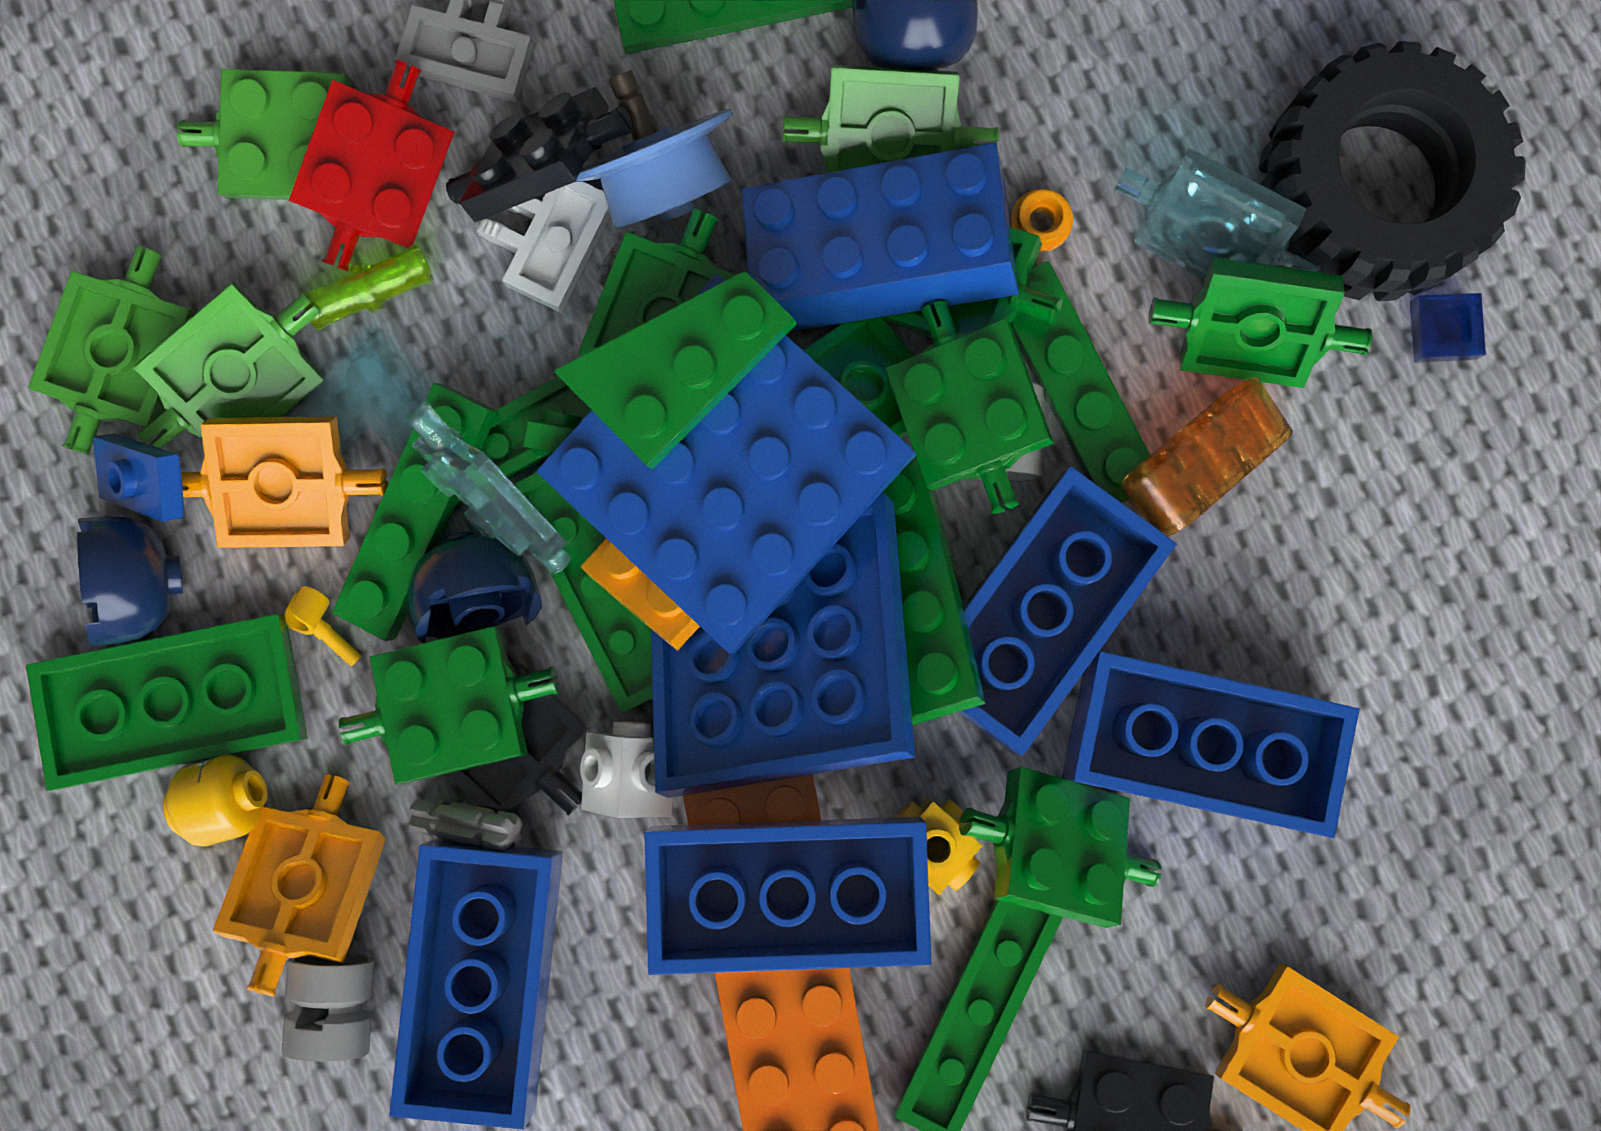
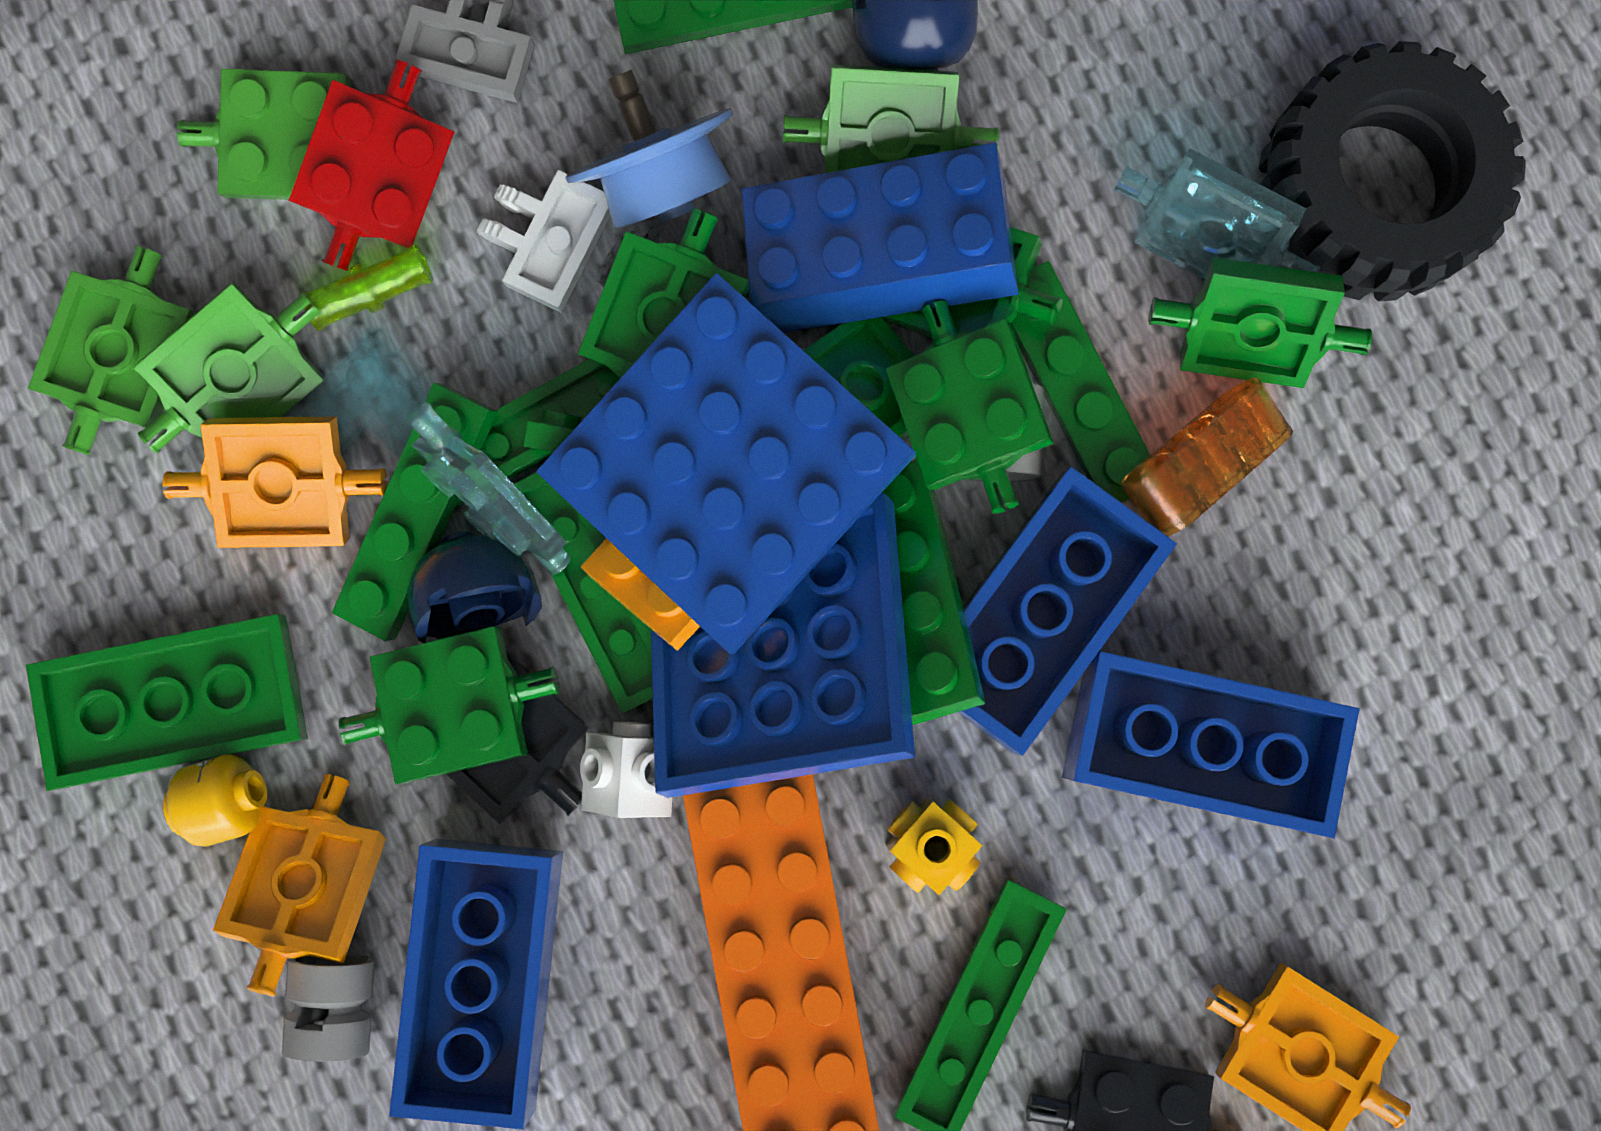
dark blue cylinder [77,516,183,646] -> none
blue plate [93,433,185,522] -> none
yellow hand [284,586,362,667] -> none
light grey axle [409,797,523,851] -> none
black plate [446,86,633,223] -> none
green wing [554,271,797,470] -> none
blue brick [644,817,932,975] -> none
green plate [959,766,1162,928] -> none
light orange plate [1010,189,1073,252] -> none
clear blue plate [1410,293,1486,363] -> none

